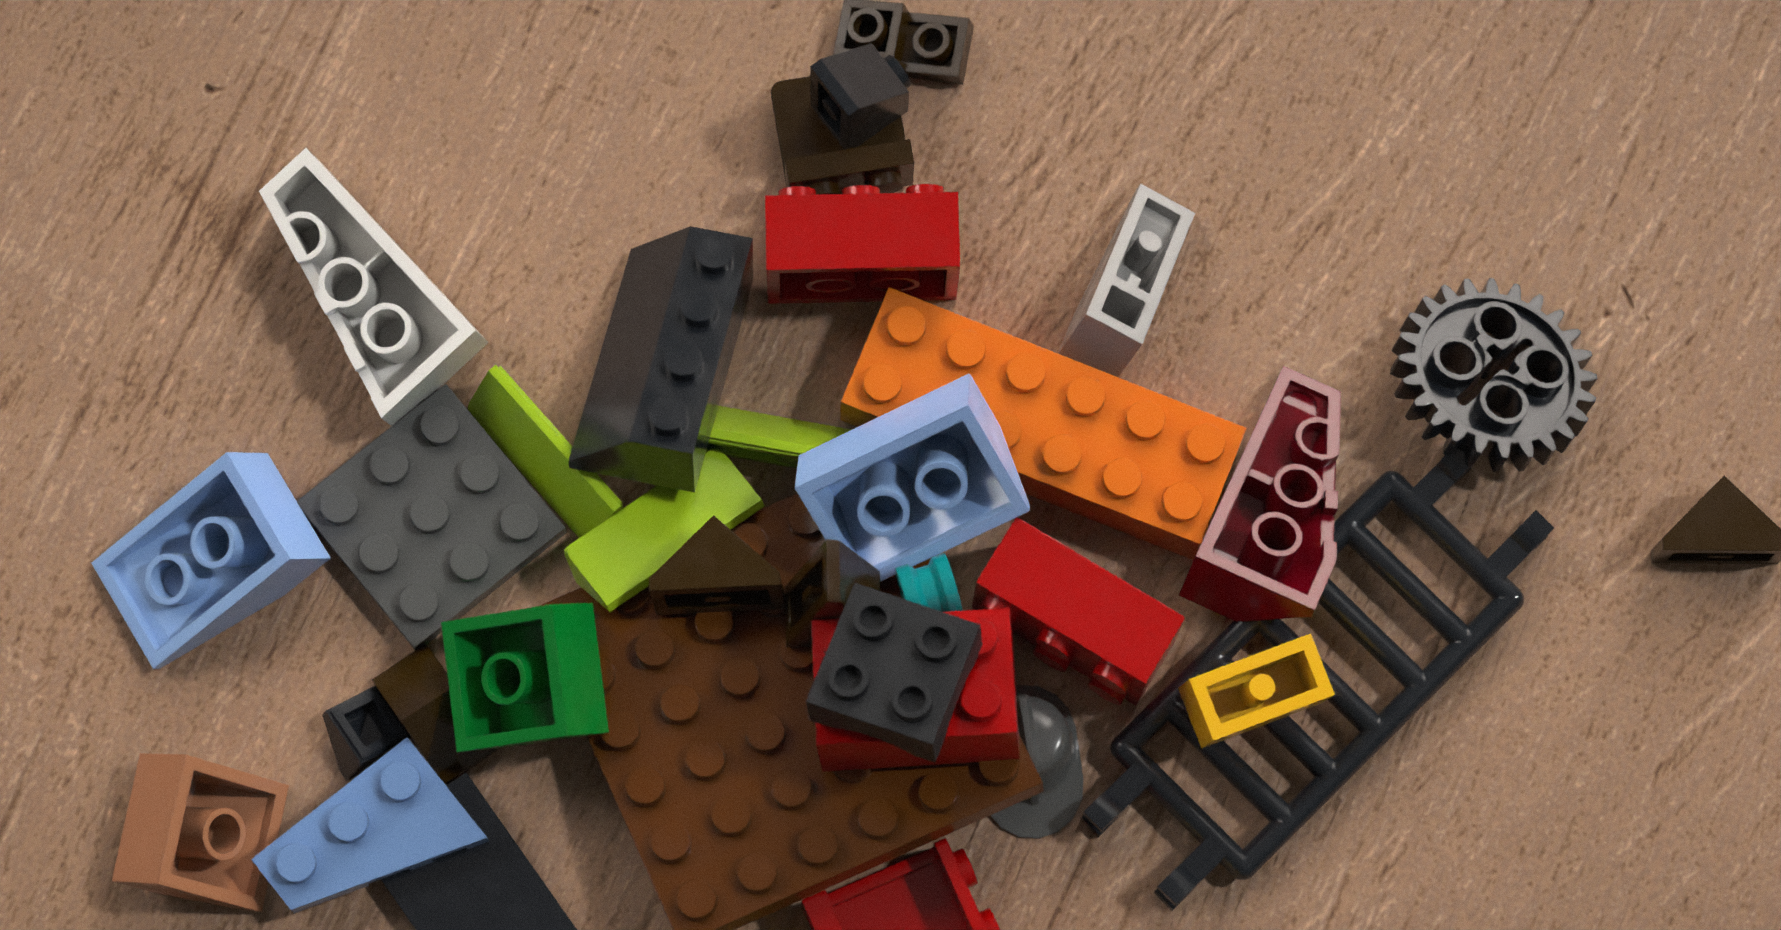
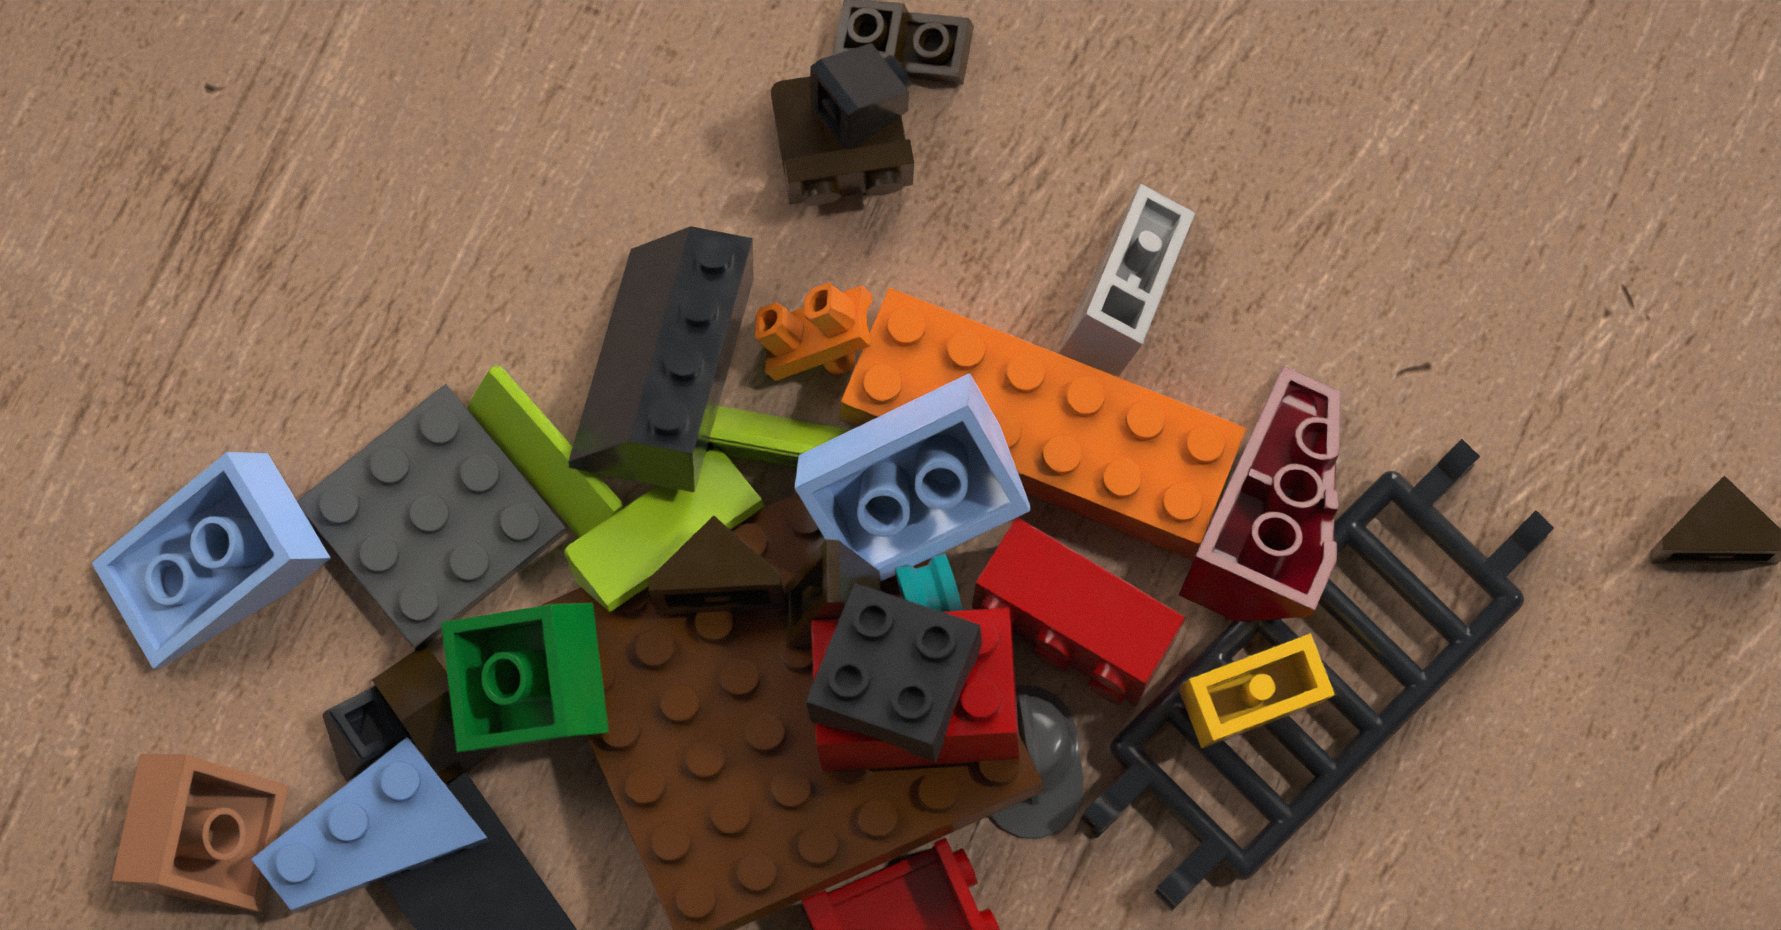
white wedge [259,148,489,426] -> none
red brick [765,184,960,304] -> none
black gear [1390,278,1597,472] -> none
none -> orange hips [755,282,872,381]

